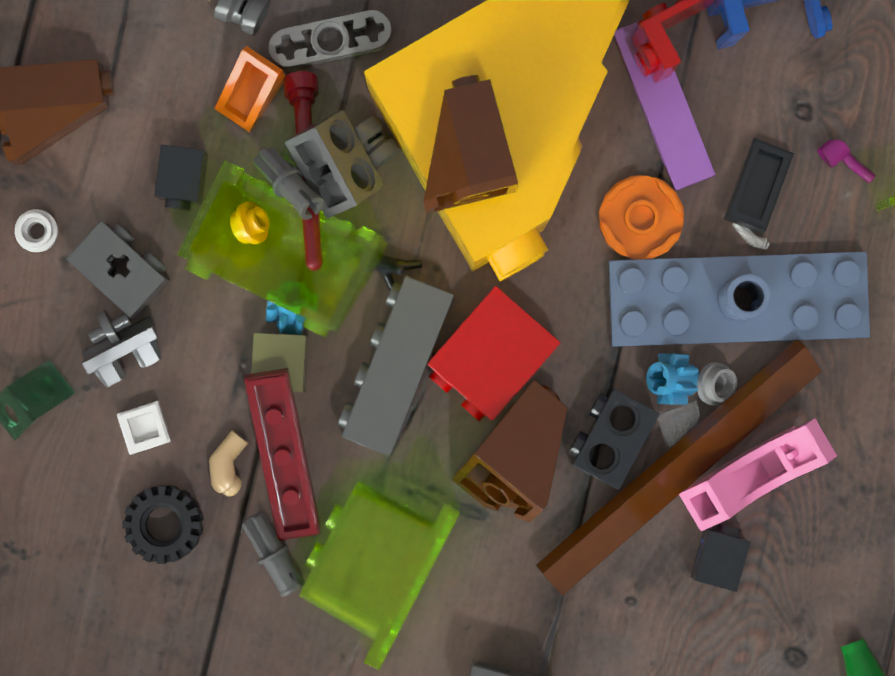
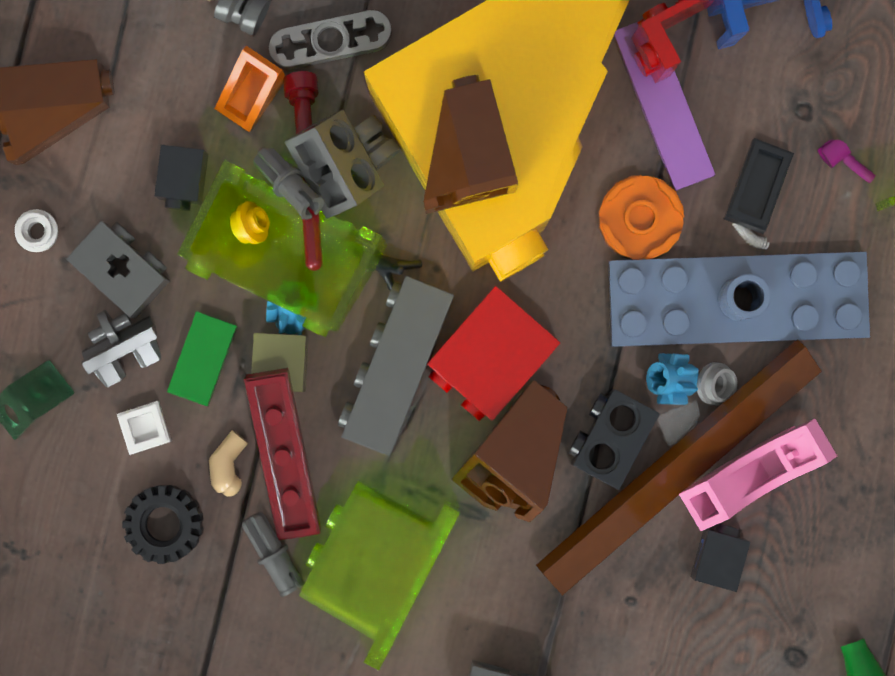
none -> green tile [167,311,238,407]

